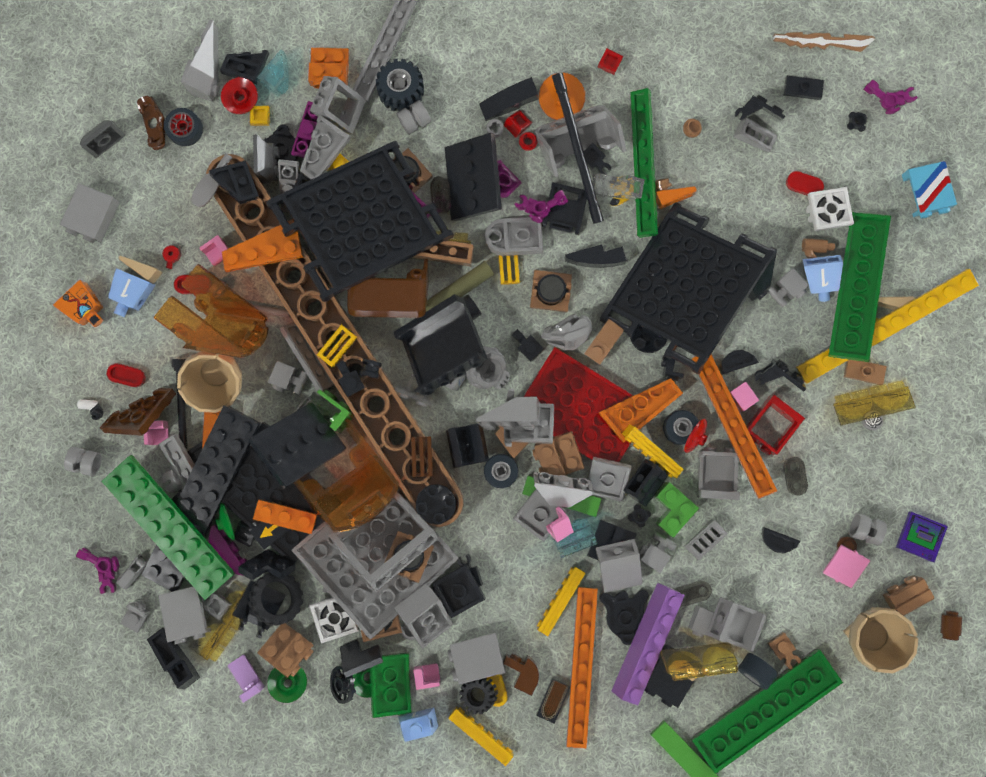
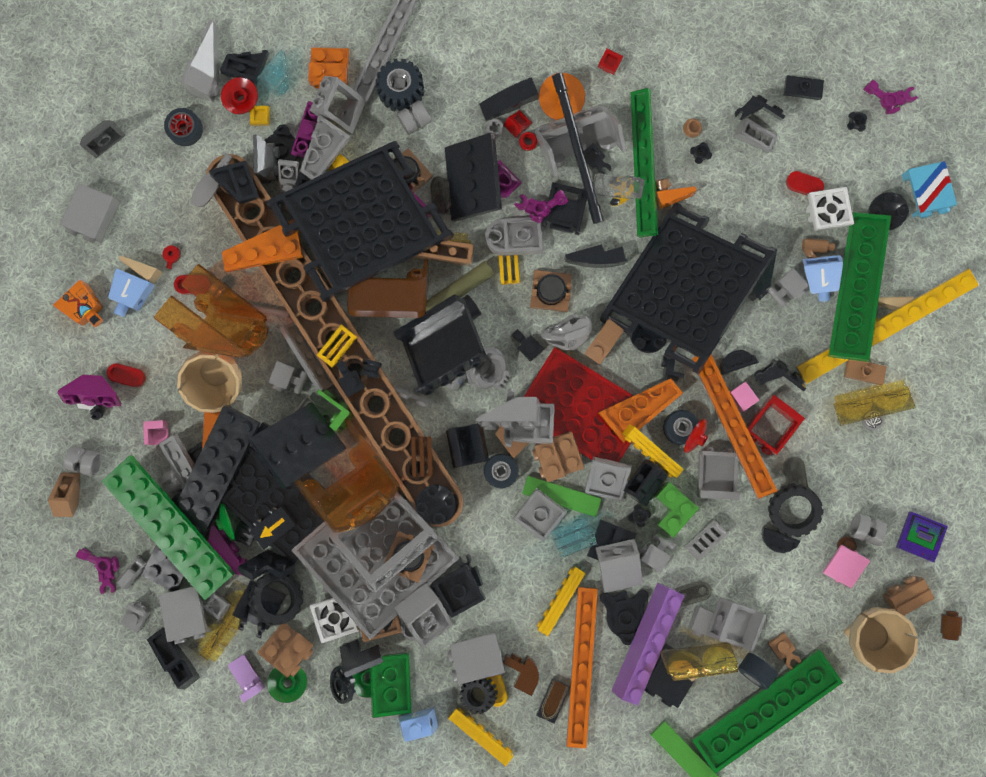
reddish brown plate [100,388,176,436] -> none
reddish brown piece [137,96,165,150] -> none
black piece [171,359,187,449] -> none
bright pink panel [199,235,229,266] -> none
orange plate [253,499,317,534] -> none
bright pink panel [413,663,441,690] -> none
light grey slope [533,472,593,508] -> none
bright pink panel [546,506,574,542] -> none
medium nougat sword [773,32,875,52] -> none
none -> medium nougat slope [48,473,80,517]
none -> magenta slope [57,374,122,407]
none -> black plate [690,142,712,164]
none -> black tyre [768,483,824,537]
none -> black dish [868,192,909,230]

